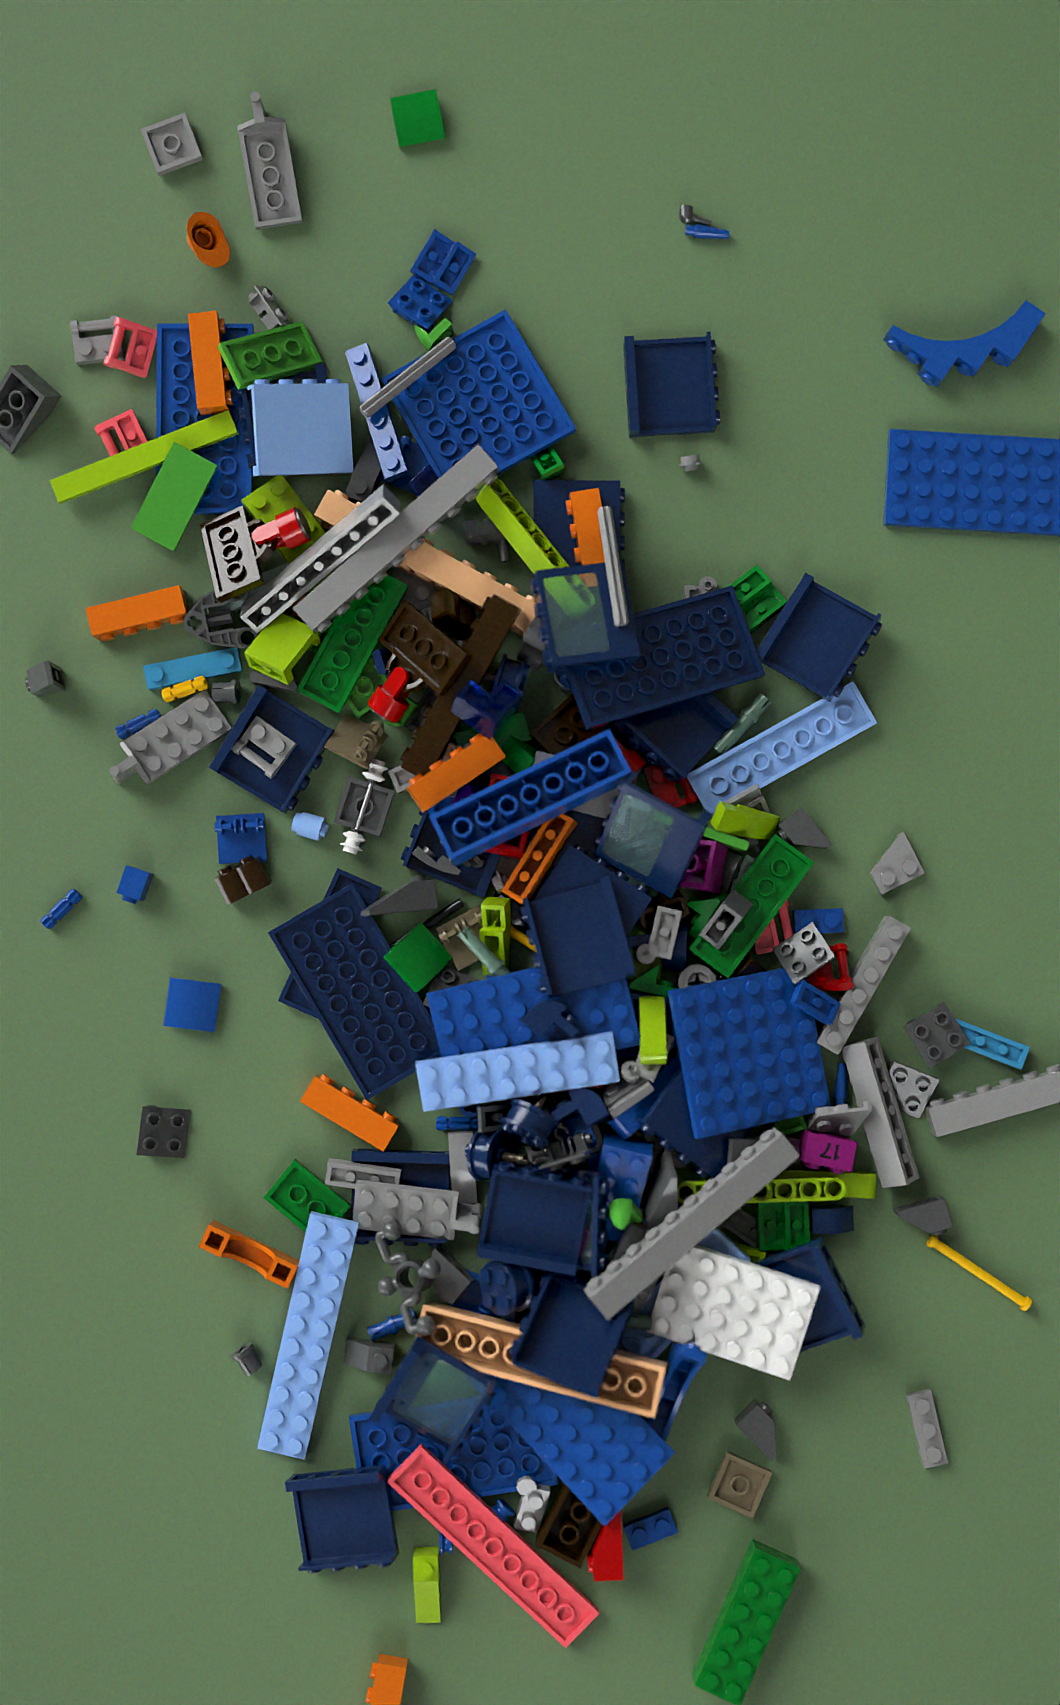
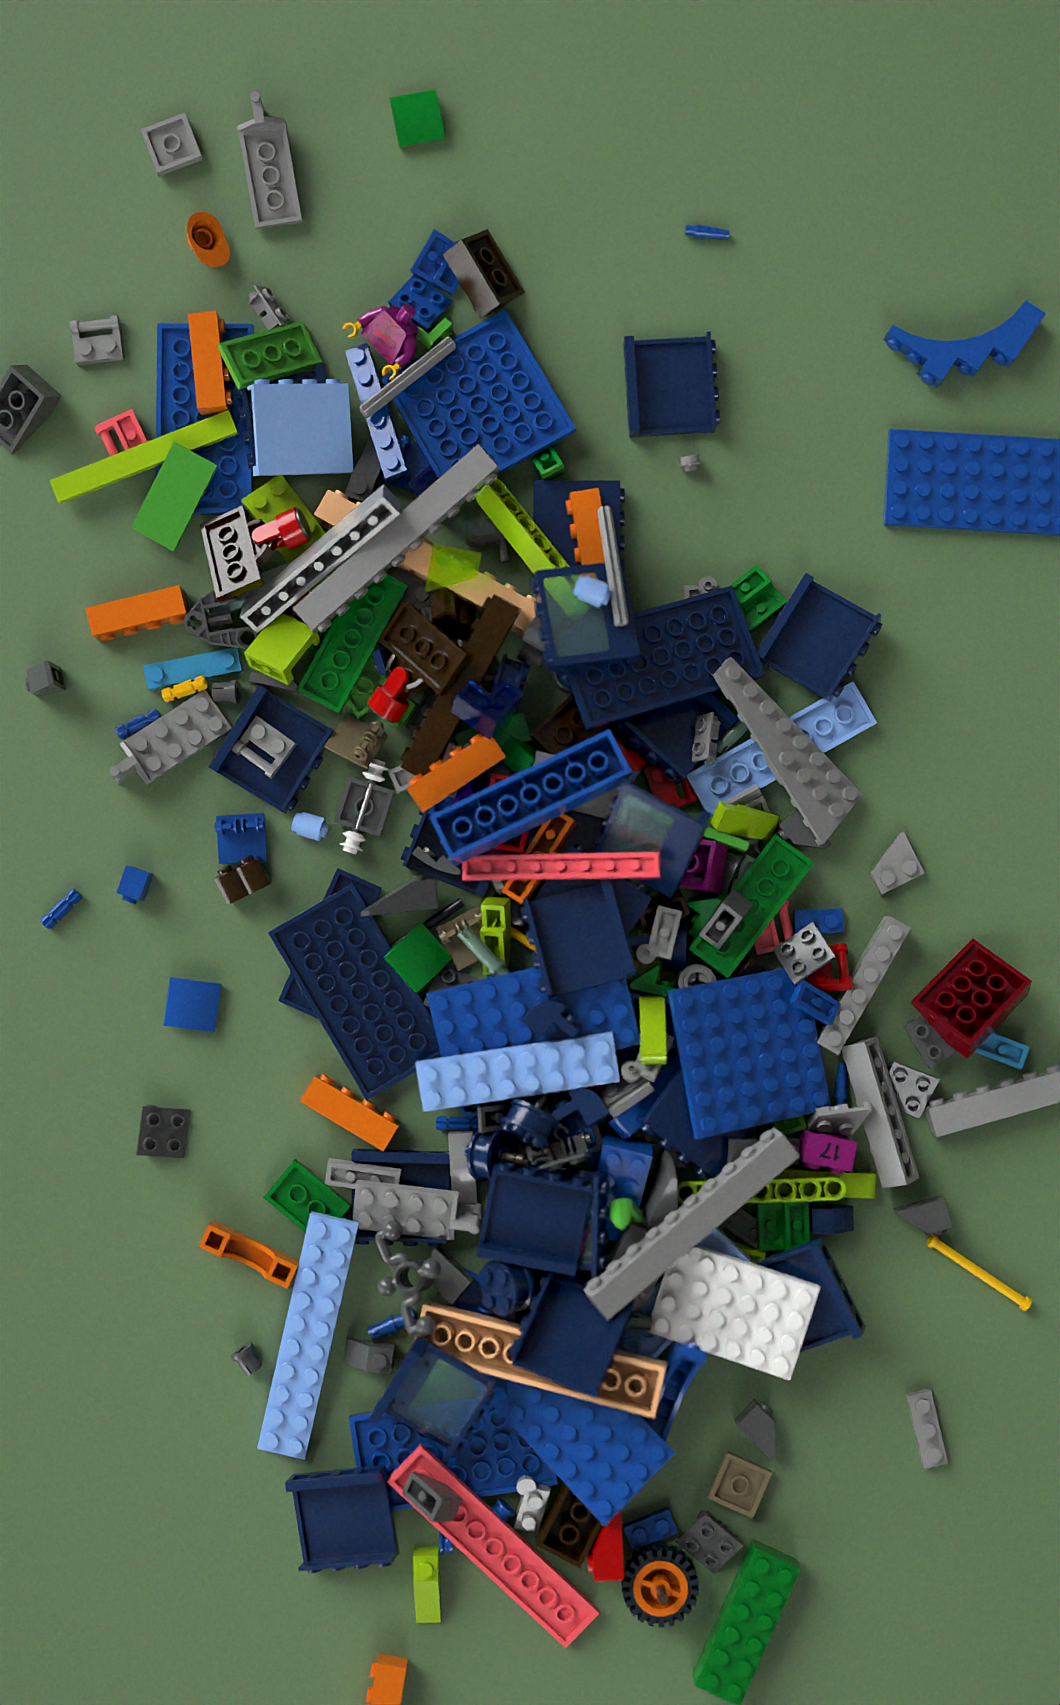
coral plate [103,317,157,378] -> none
dark grey hand [679,204,712,226] -> none
none -> magenta torso [342,304,419,381]
none -> dark grey slope [402,1471,463,1522]
none -> clear neon green wing [425,544,482,592]
none -> dark brown slope [443,229,525,318]
none -> coral tile [462,852,660,881]
none -> light blue brick [572,576,611,608]
none -> wheel [621,1542,699,1628]
none -> dark grey hinge [676,1510,744,1574]
none -> light grey hinge [691,712,720,765]
none -> light grey wing [713,657,863,845]
none -> dark red slope [911,938,1032,1059]

